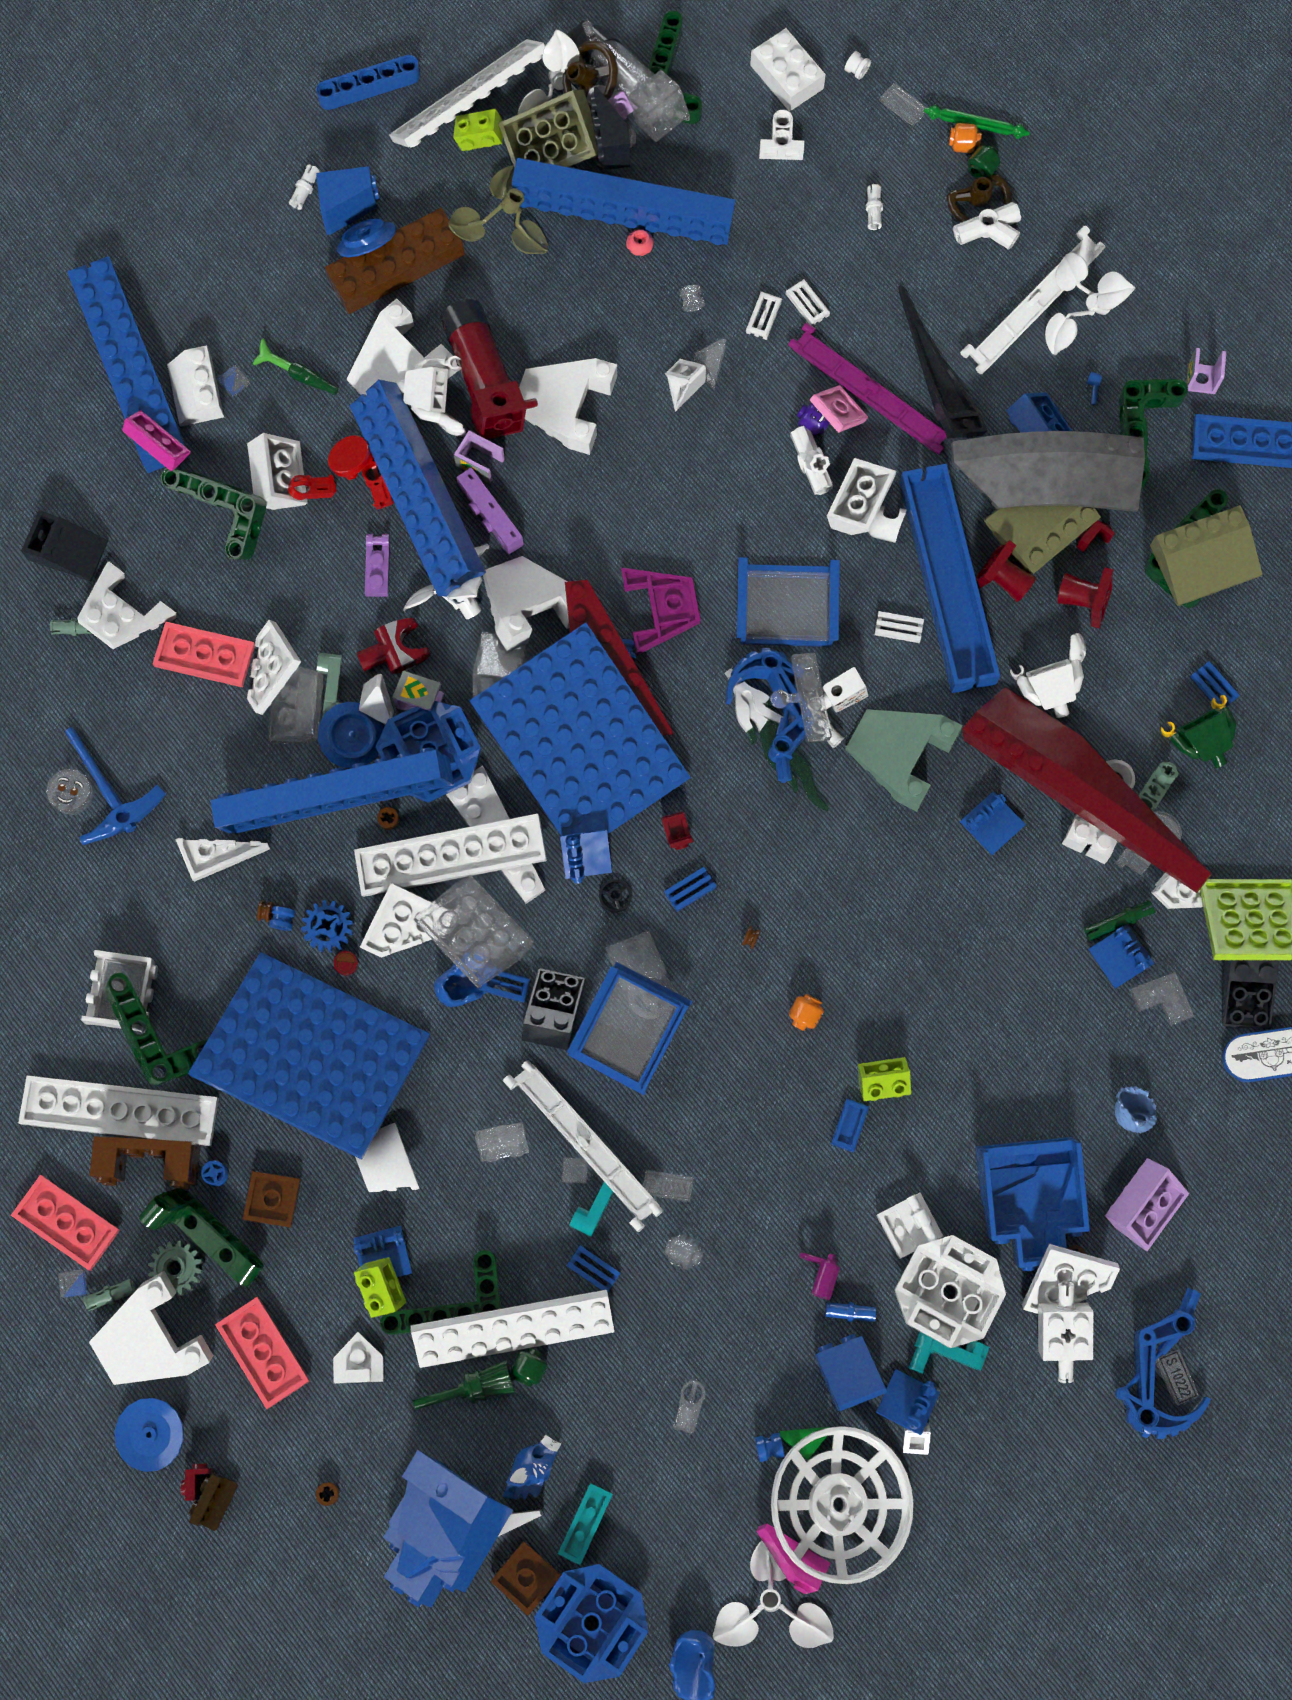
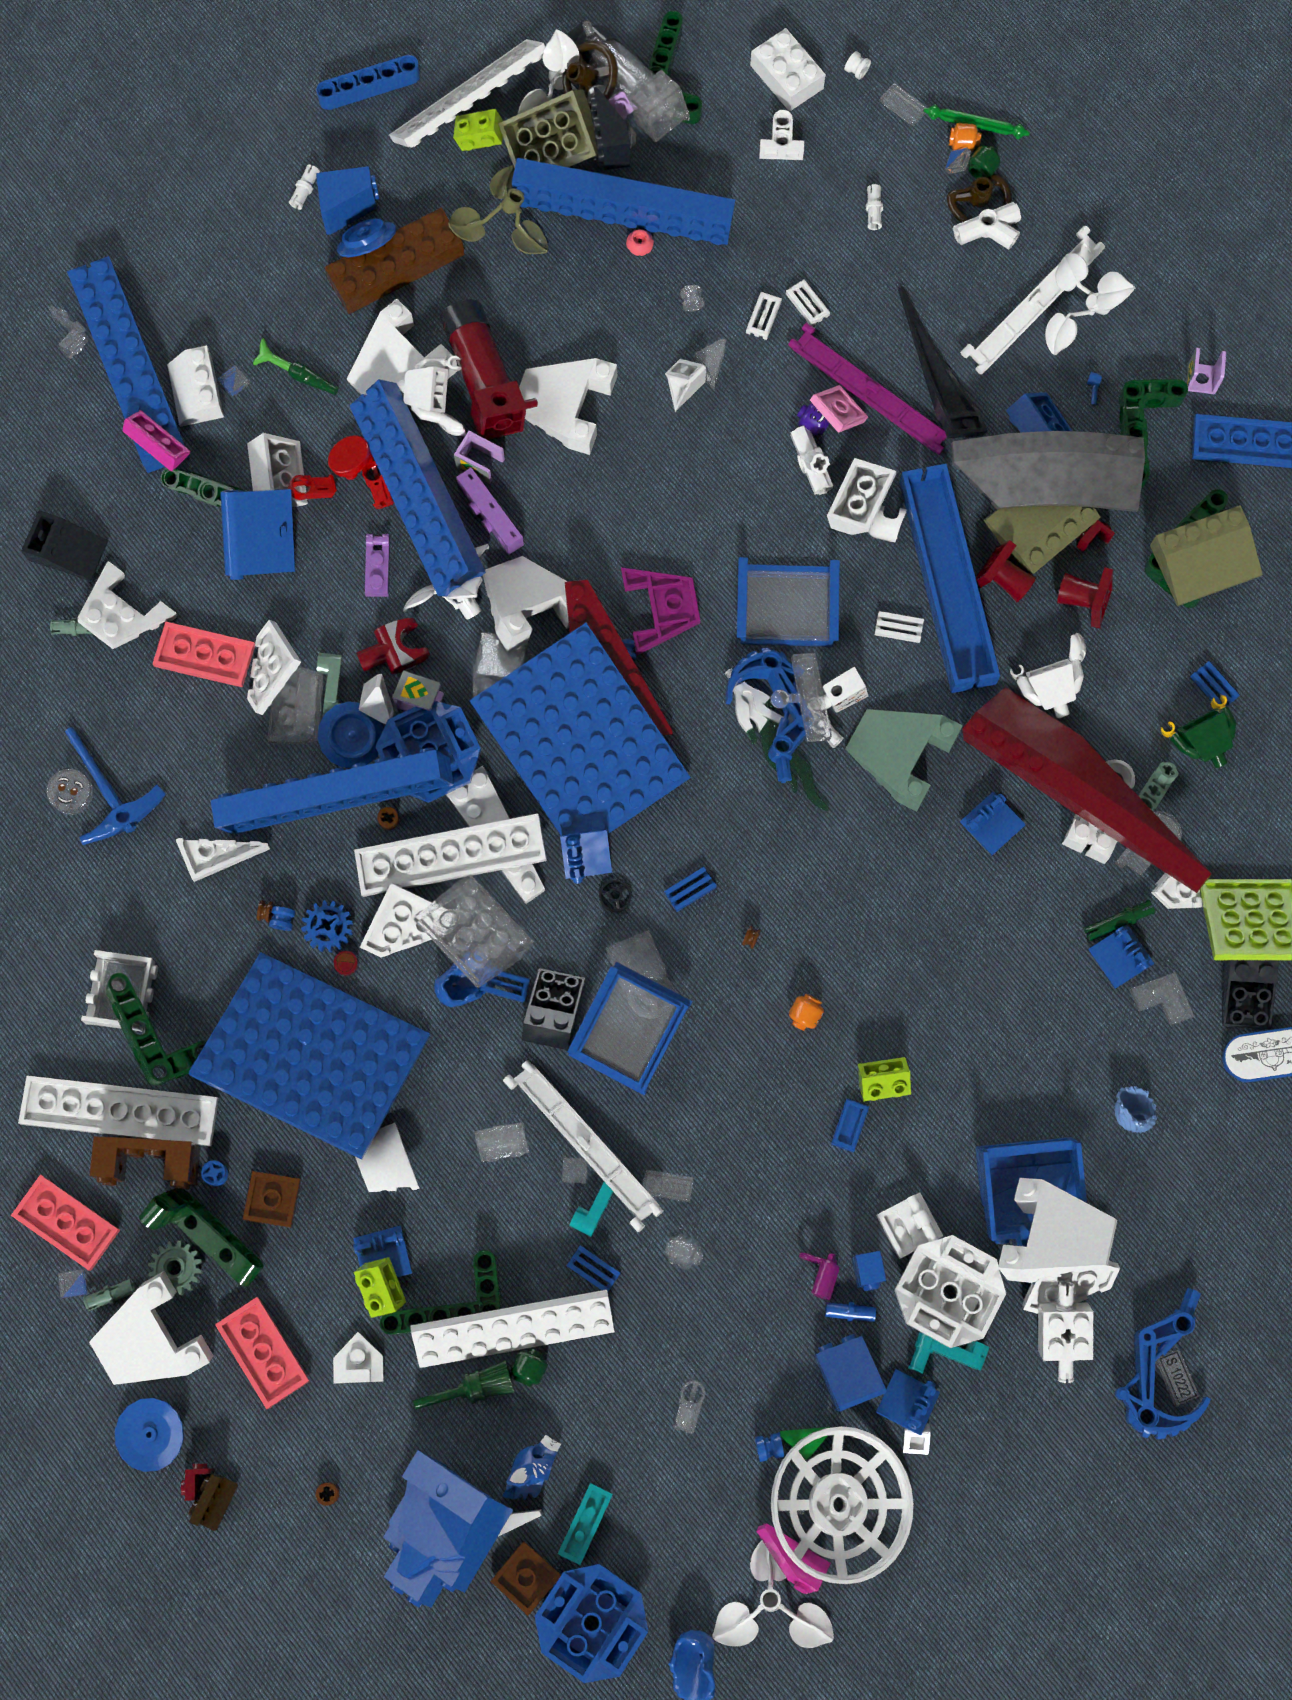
dark red bracket [661,811,694,850] -> none
lavender slope [1105,1158,1189,1251] -> none
none -> clear bracket [49,305,88,359]
none -> blue door [221,489,295,580]
none -> blue brick [852,1251,886,1291]
none -> clear tile [945,147,971,174]
none -> white wedge [998,1178,1117,1283]

